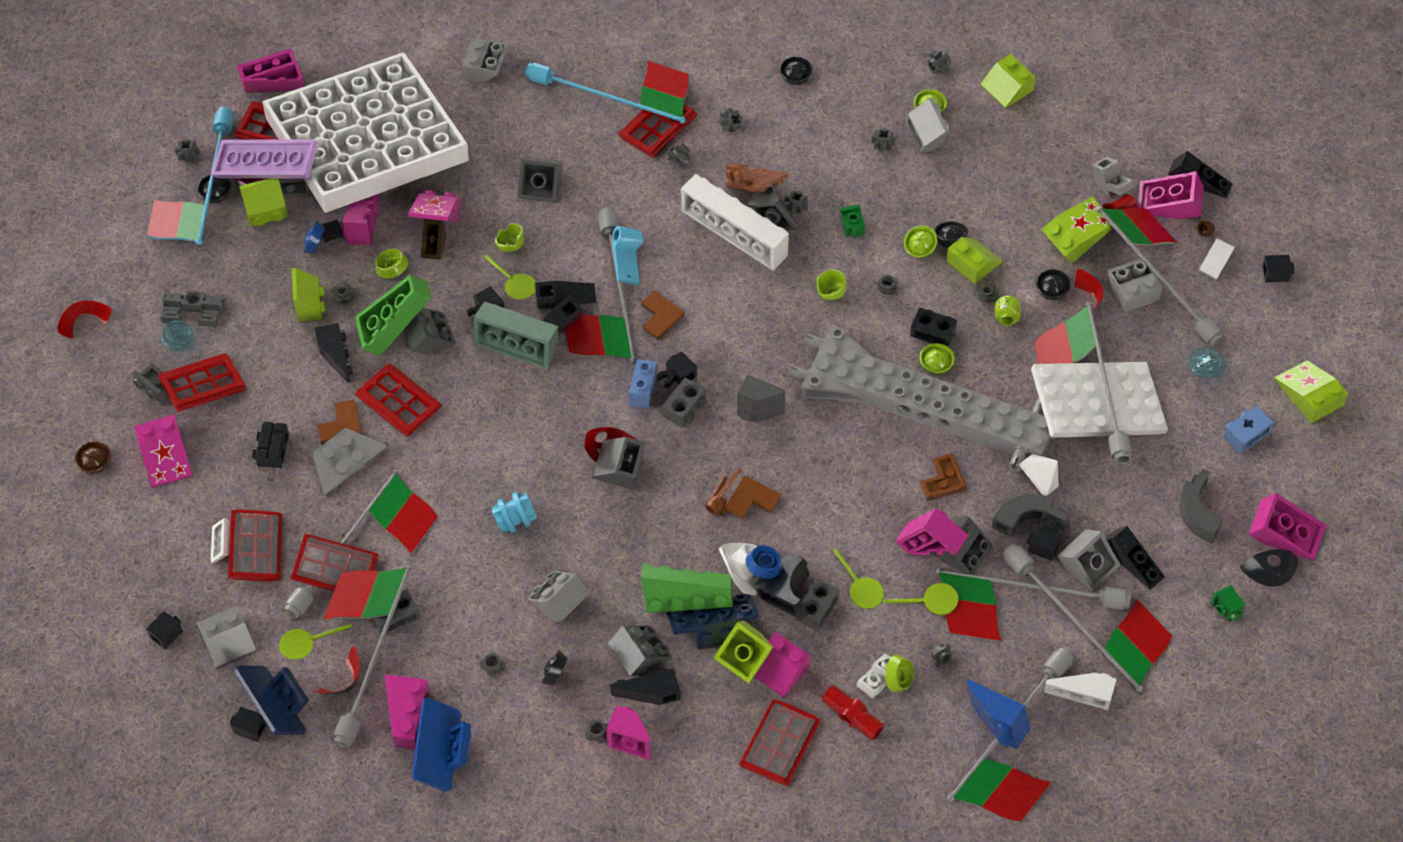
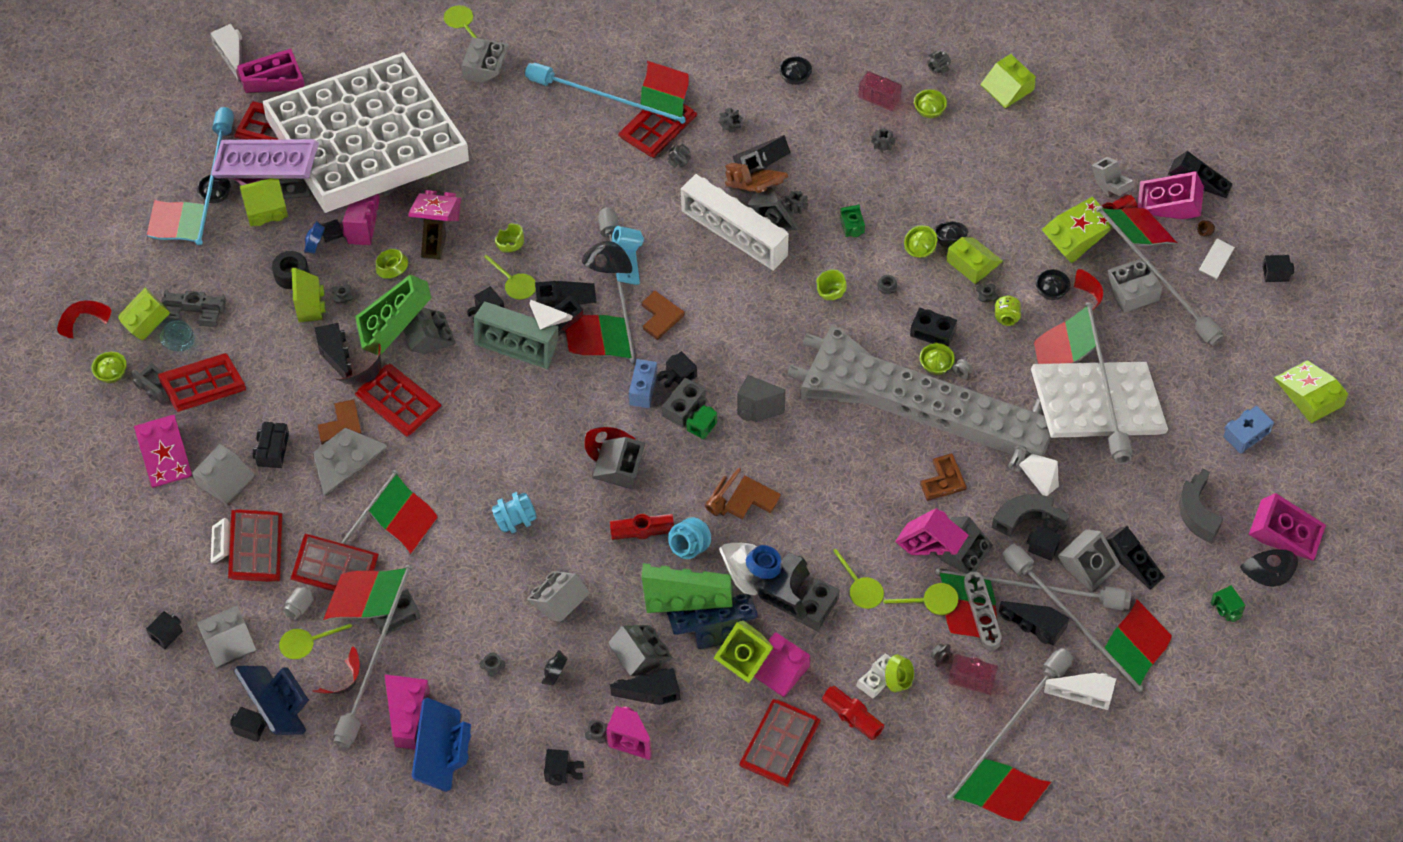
reddish brown hat [74,441,110,474] -> none
dark grey gear [174,139,200,163] -> none
dark grey slope [517,156,563,202] -> none
light grey slope [905,98,949,154] -> none
blue slope [966,679,1030,749] -> none
clear light blue hat [1188,347,1224,379] -> none
none -> lime hat [91,351,127,383]
none -> lime slope [118,287,171,341]
none -> light grey slope [192,444,255,505]
none -> white slope [211,24,242,81]
none -> black tyre [272,251,309,289]
none -> black piece [336,344,381,384]
none -> lime piece [444,5,477,38]
none -> white slope [529,300,573,329]
none -> black brick [544,749,584,786]
none -> black piece [582,241,633,273]
none -> red piece [610,514,674,540]
none -> medium azure piece [668,517,711,559]
none -> green brick [686,405,717,440]
none -> black slope [732,135,791,174]
none -> clear pink brick [858,71,902,111]
none -> clear pink brick [948,654,998,695]
none -> light grey bush [952,359,973,379]
none -> light grey beam [964,572,1002,651]
none -> black slope [999,601,1069,646]

